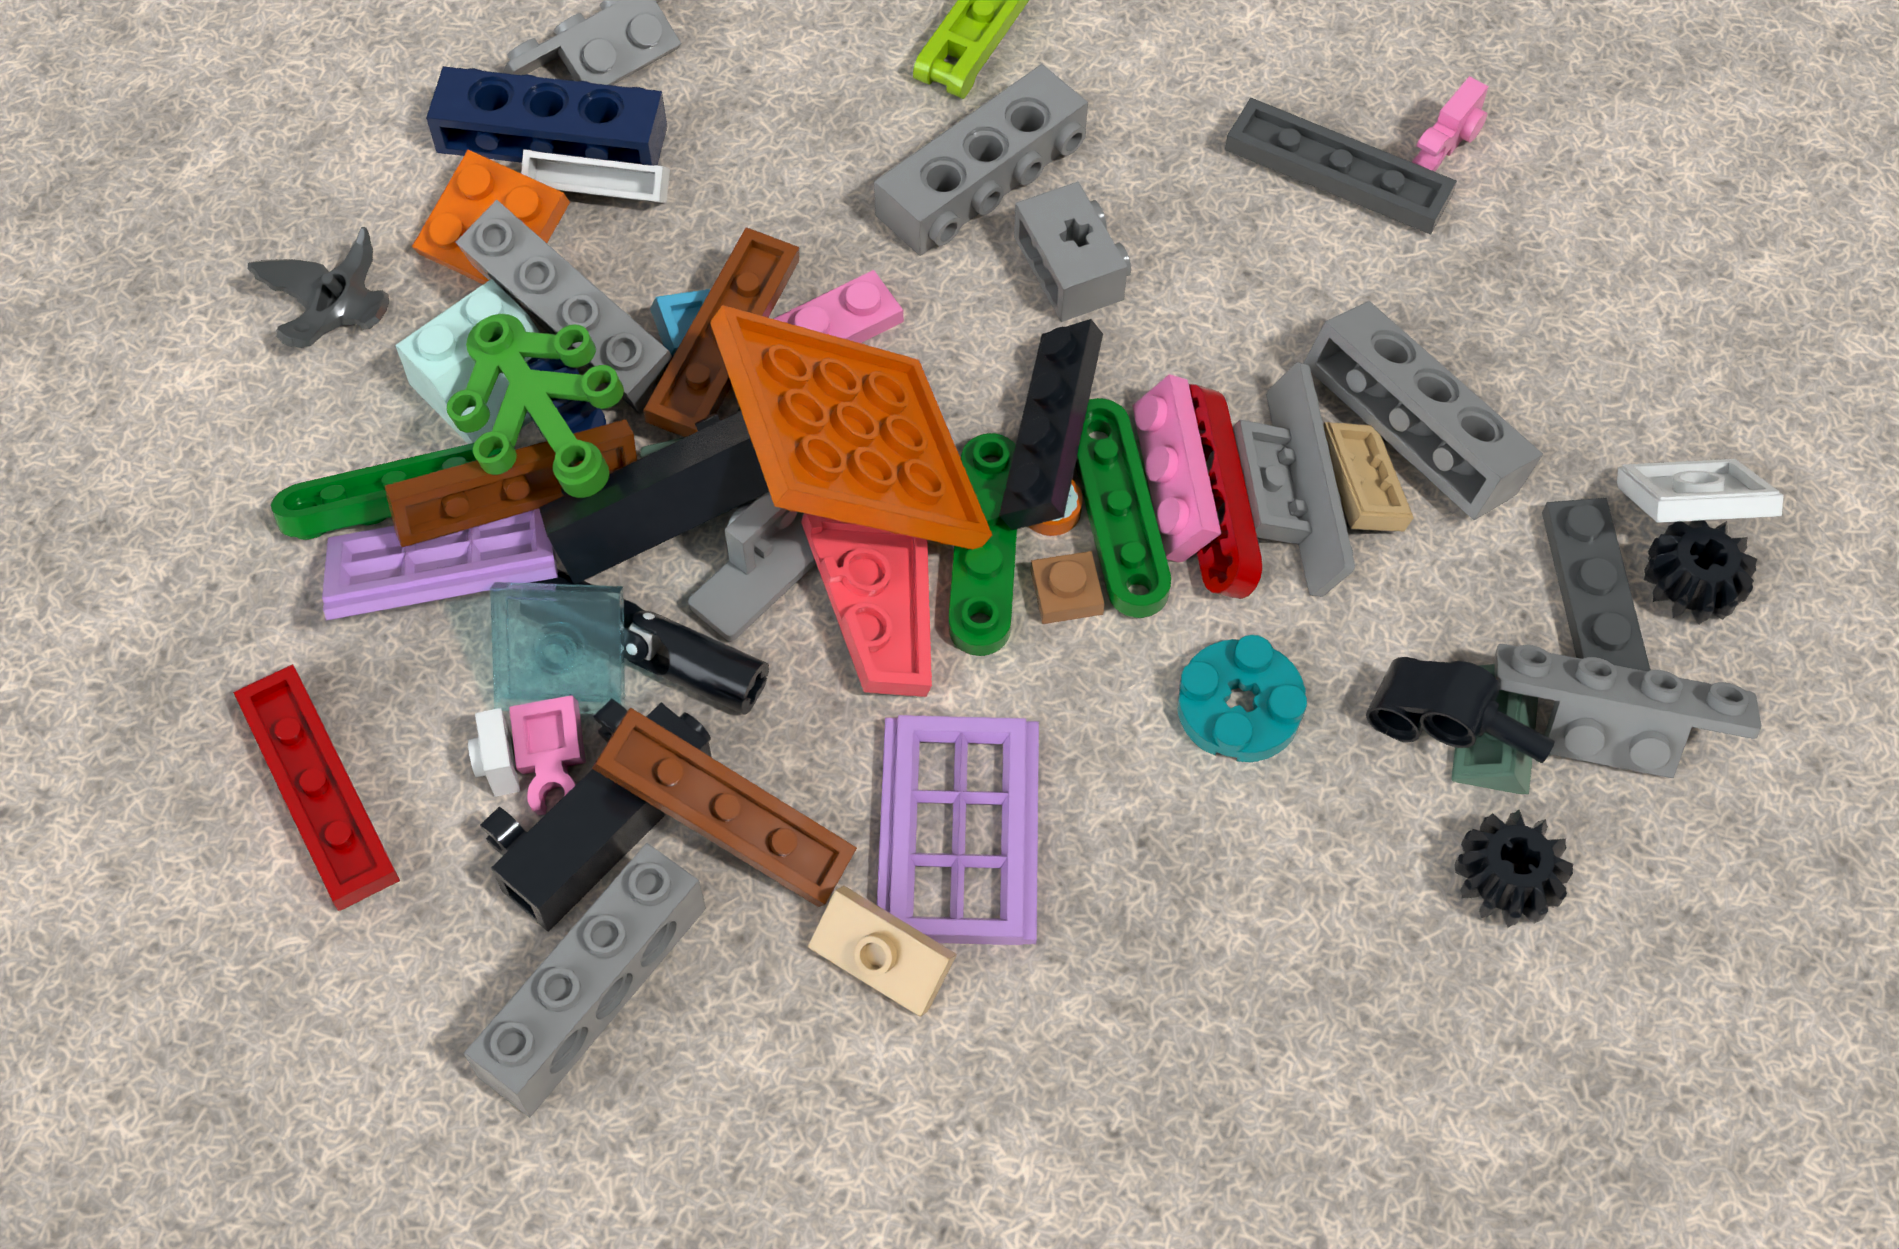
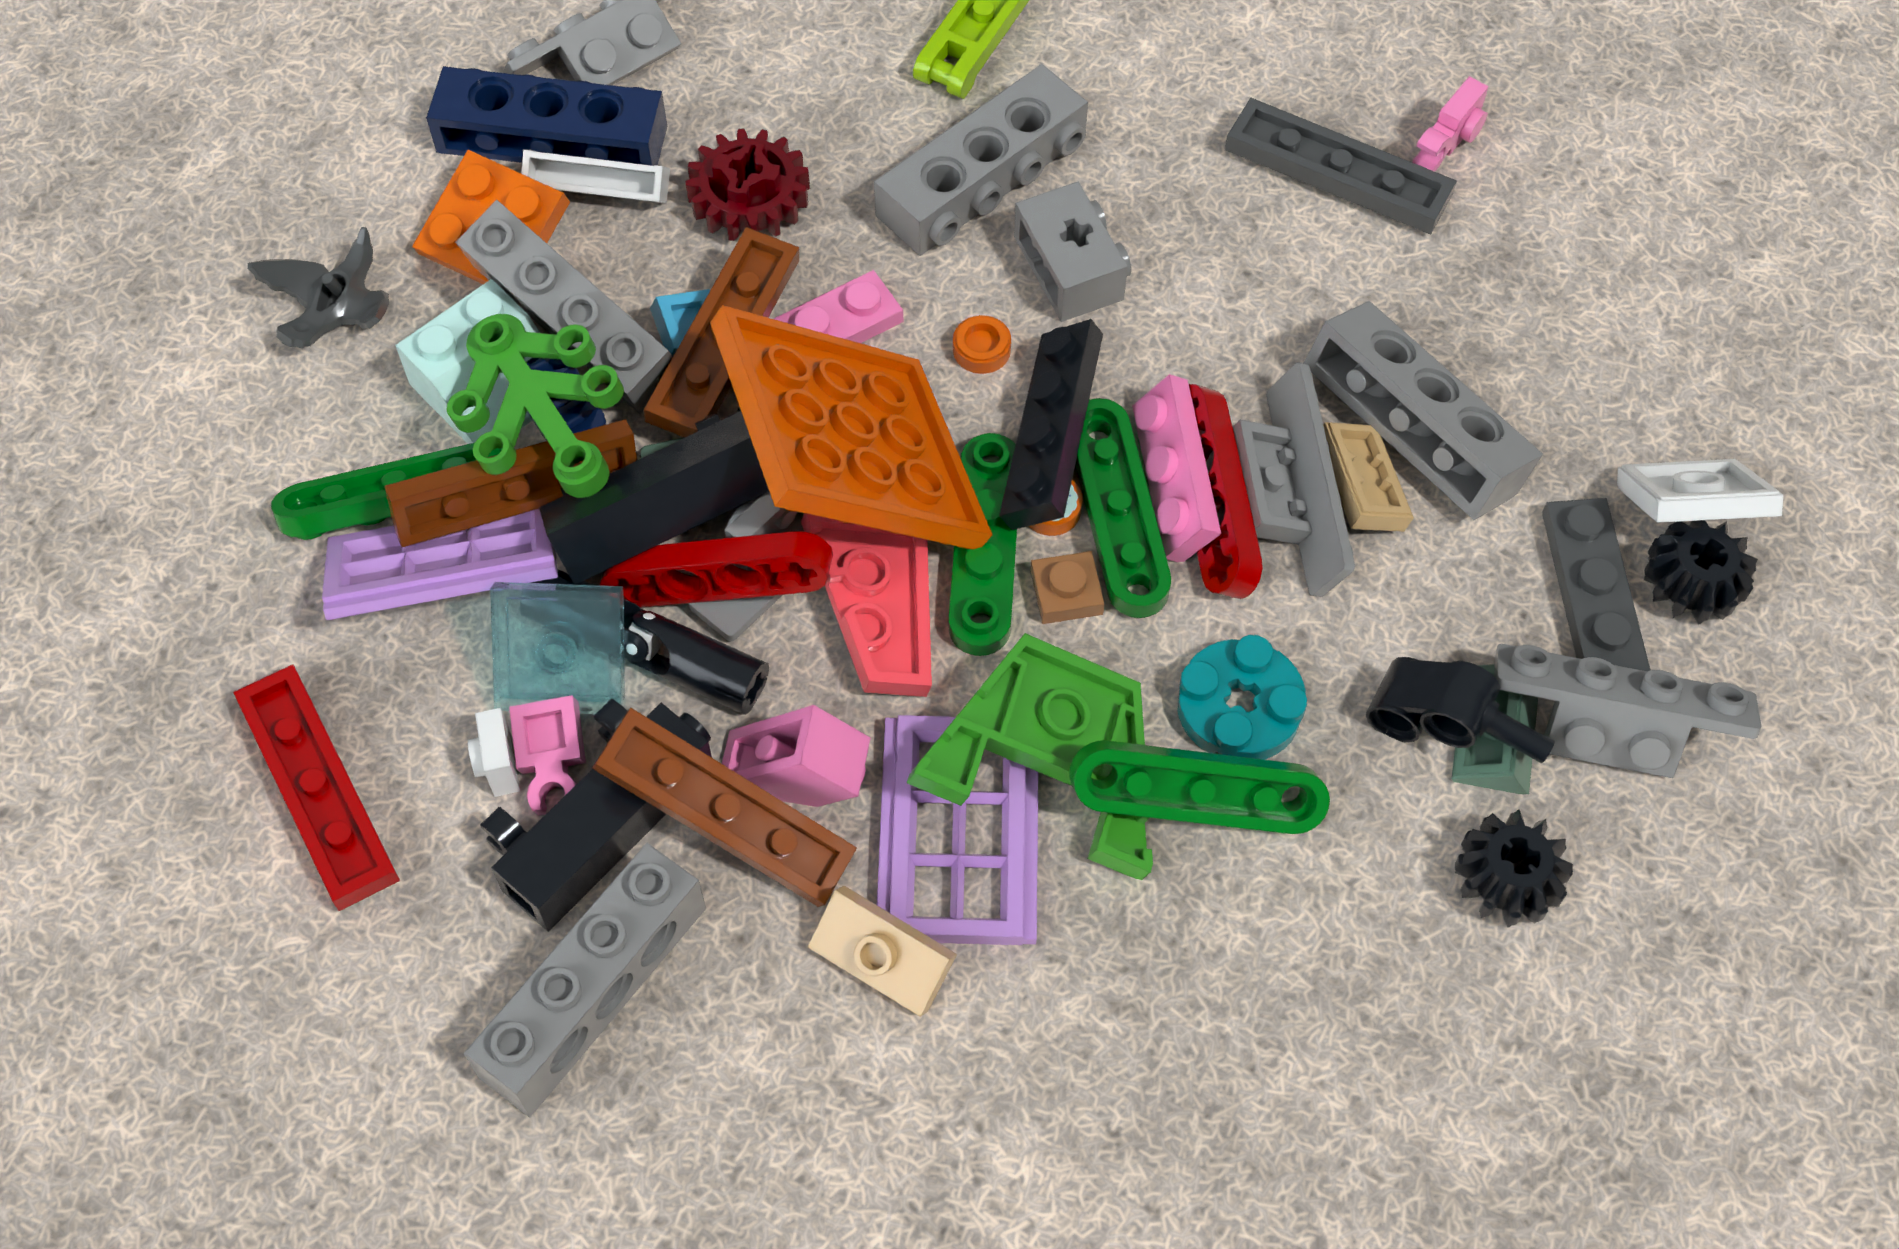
none -> red beam [600,531,833,608]
none -> dark red gear [685,128,810,241]
none -> bright pink slope [722,705,871,807]
none -> bright green wing [907,633,1153,880]
none -> orange tile [953,315,1011,374]
none -> green plate [1069,740,1330,834]

